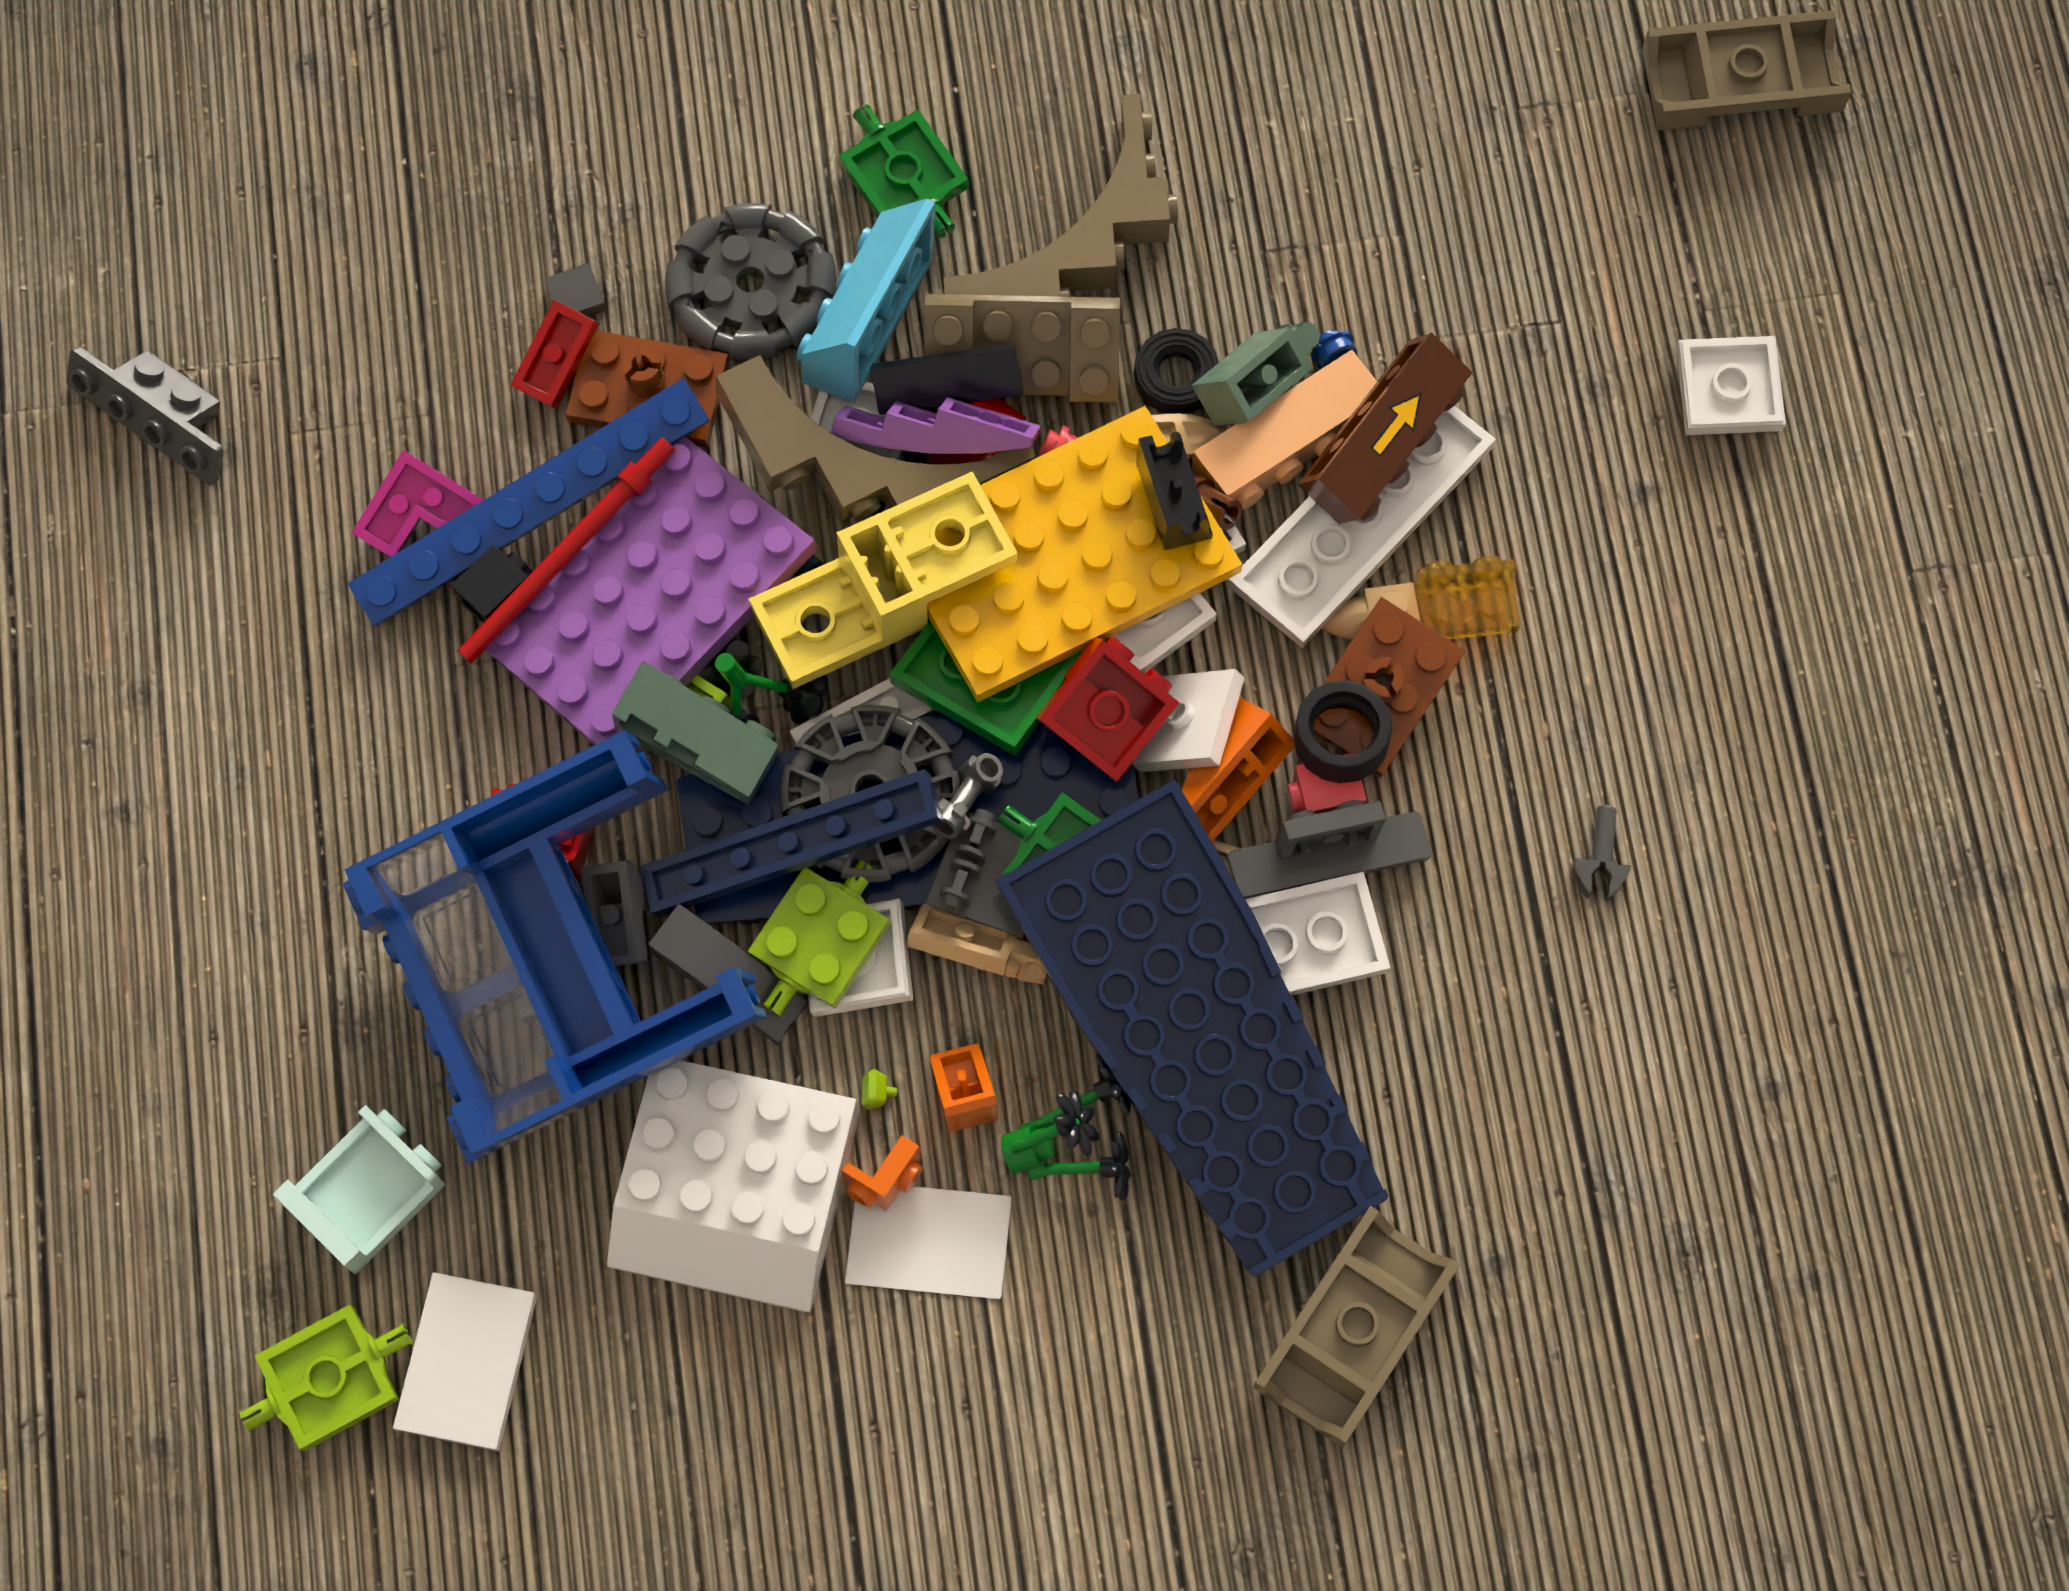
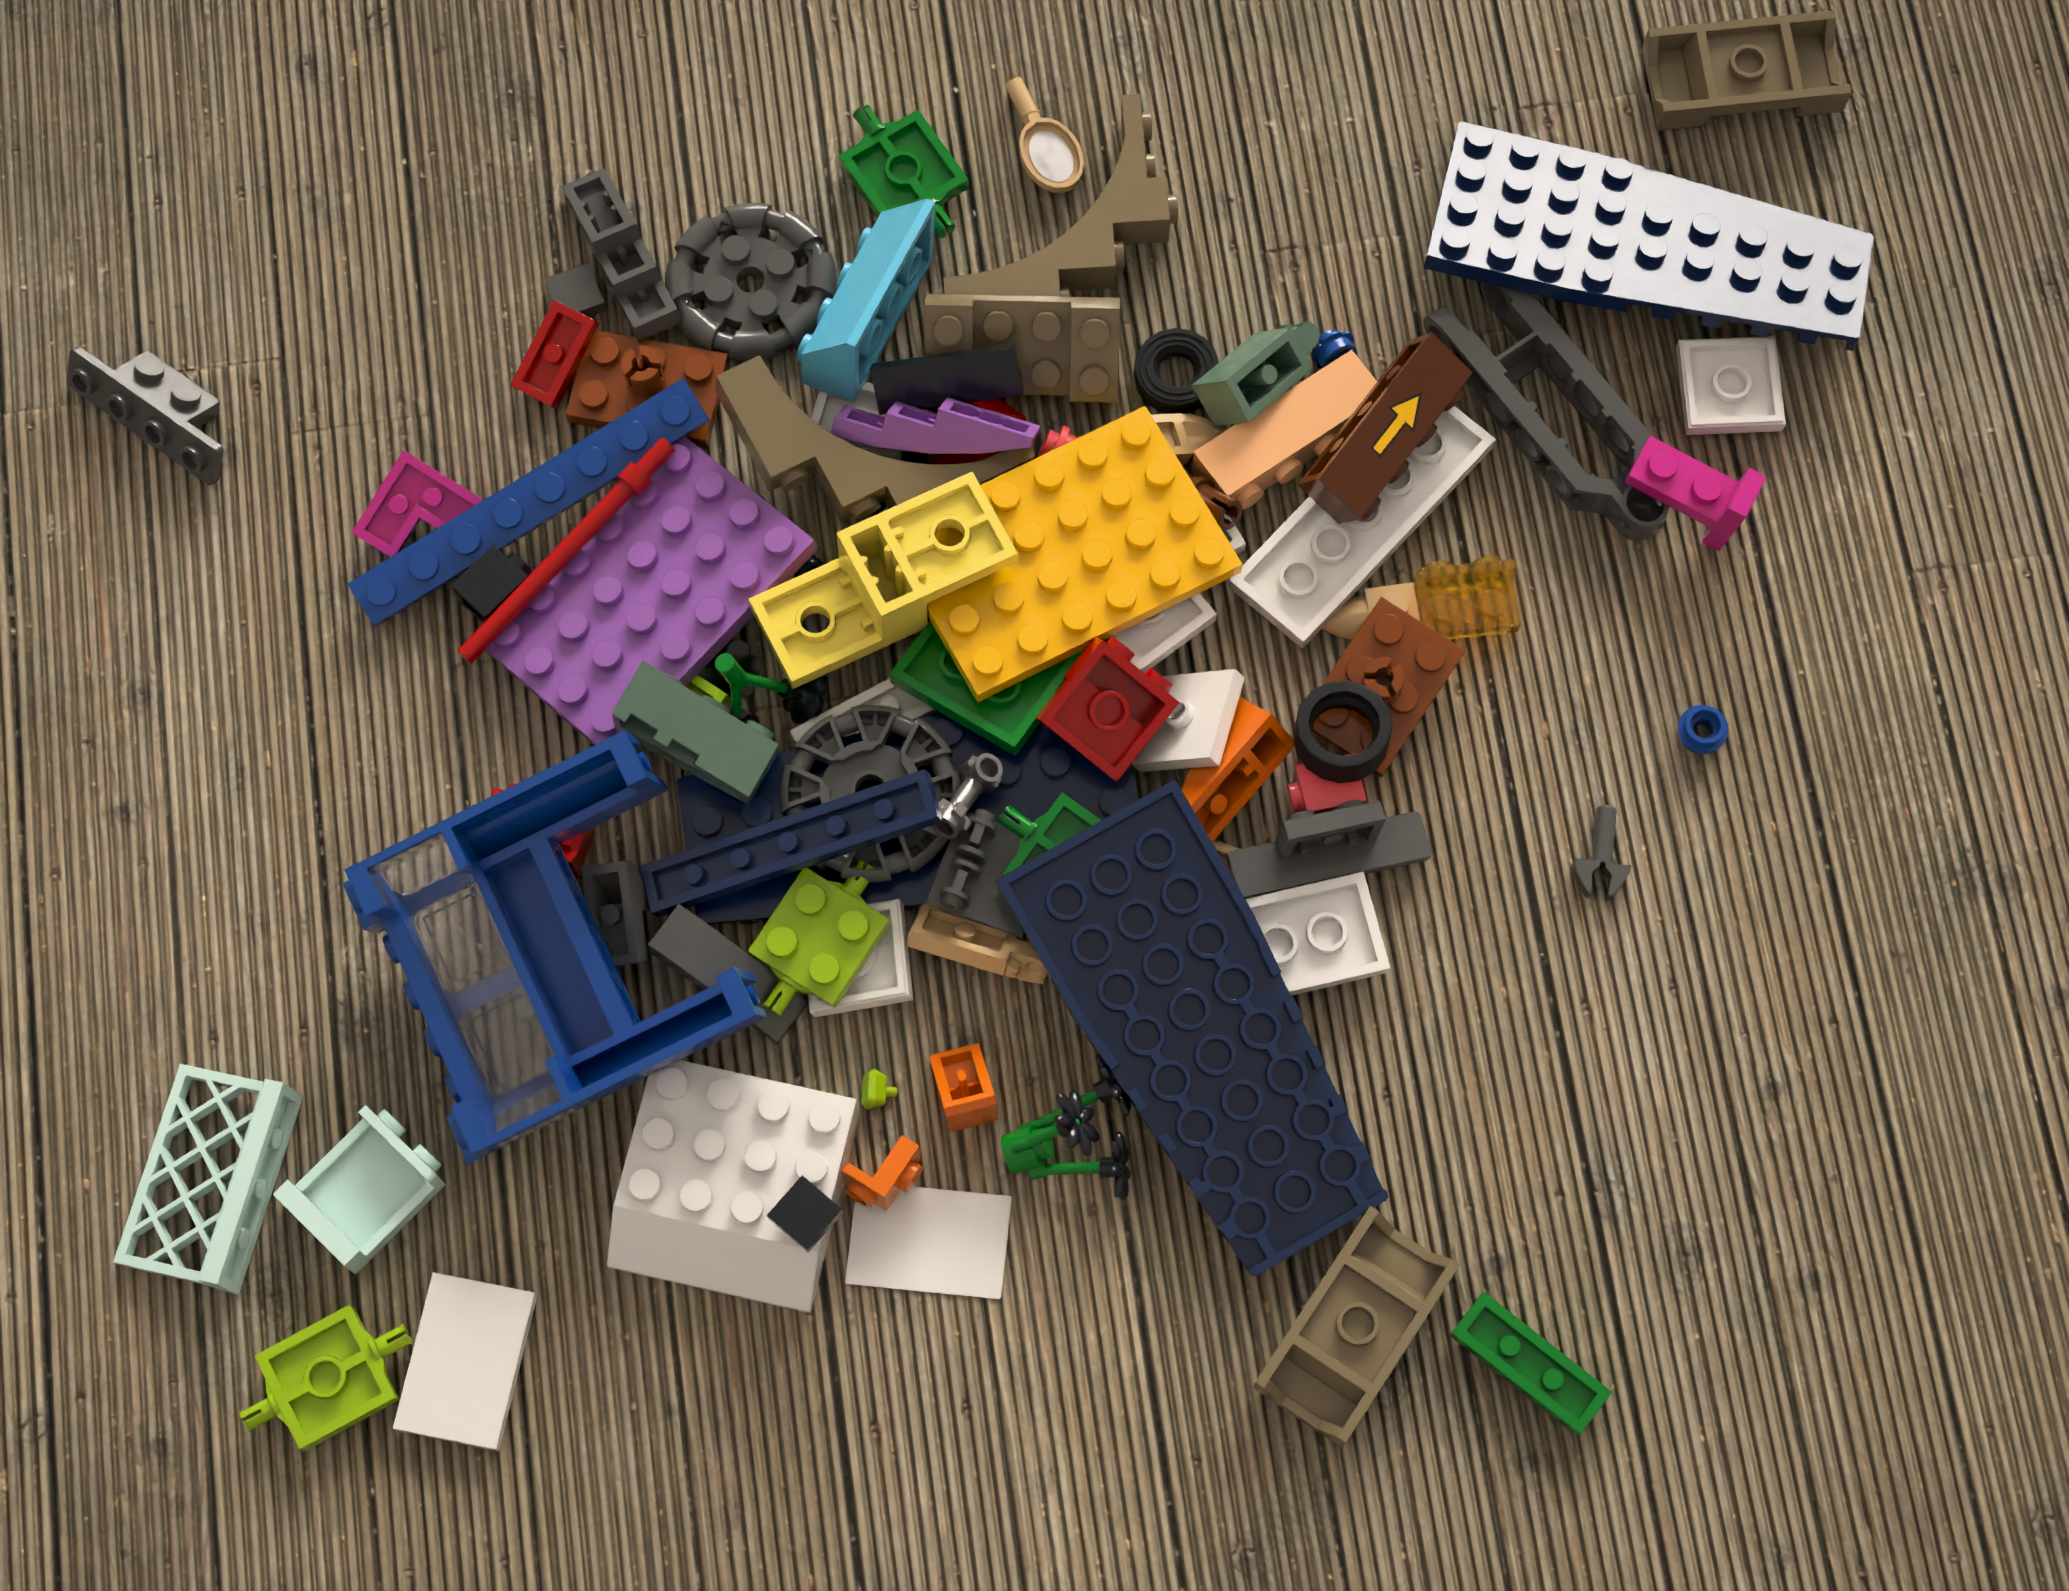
black hinge [1136,432,1213,550] -> none
none -> light aqua fence [113,1064,303,1295]
none -> dark grey slope [561,168,682,341]
none -> black tile [767,1175,843,1253]
none -> tan piece [1006,77,1084,193]
none -> dark grey piece [1423,282,1670,541]
none -> wing [1424,121,1874,351]
none -> green plate [1449,1291,1612,1437]
none -> dark pink bracket [1624,436,1767,551]
none -> blue plate [1677,705,1728,754]

